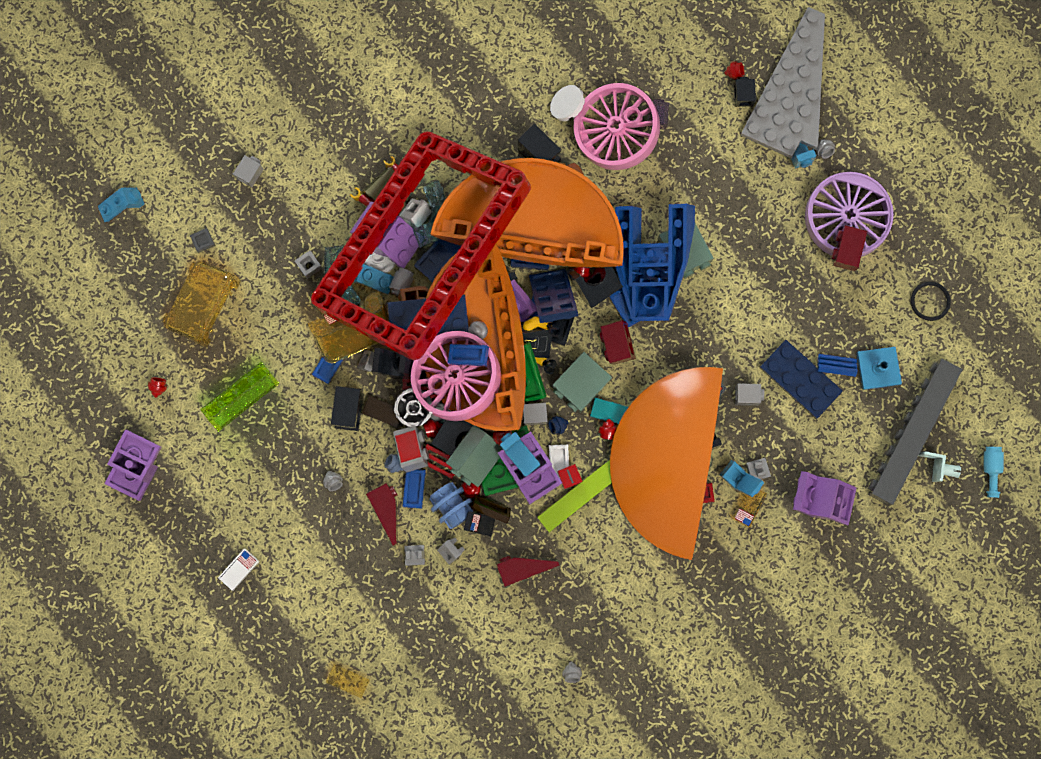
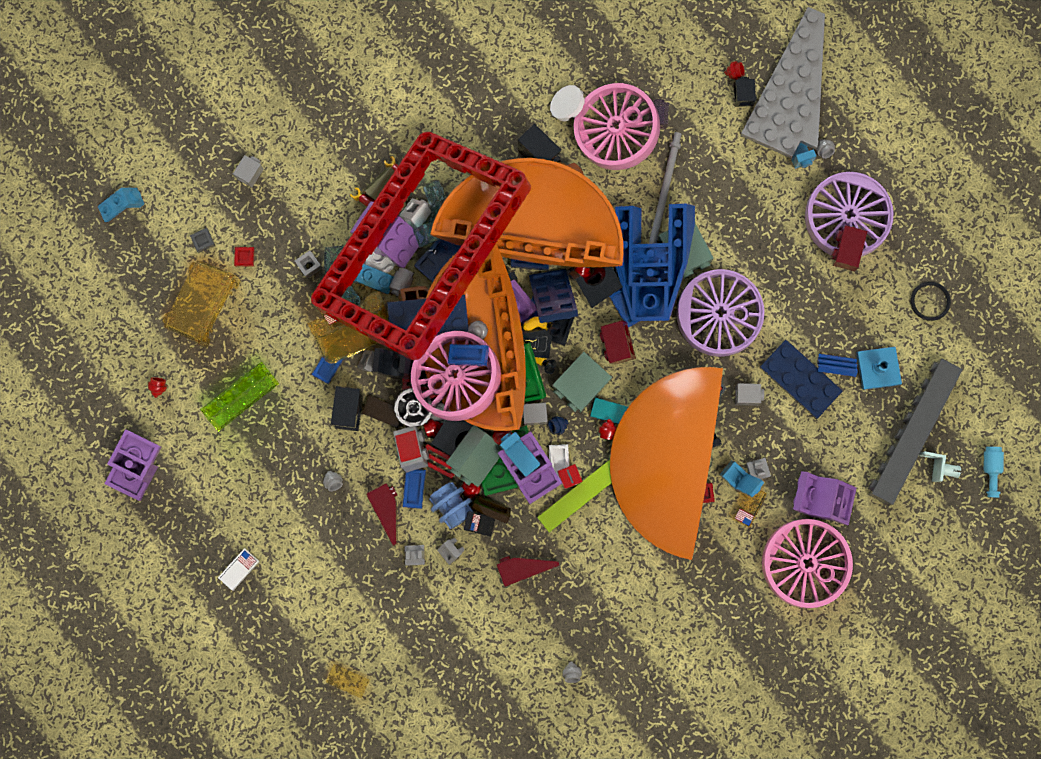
sand blue plate [384,454,403,473] -> none
none -> red tile [234,247,255,267]
none -> light grey bar [649,132,682,244]
none -> lavender piece [676,269,764,357]
none -> bright pink piece [762,519,853,608]

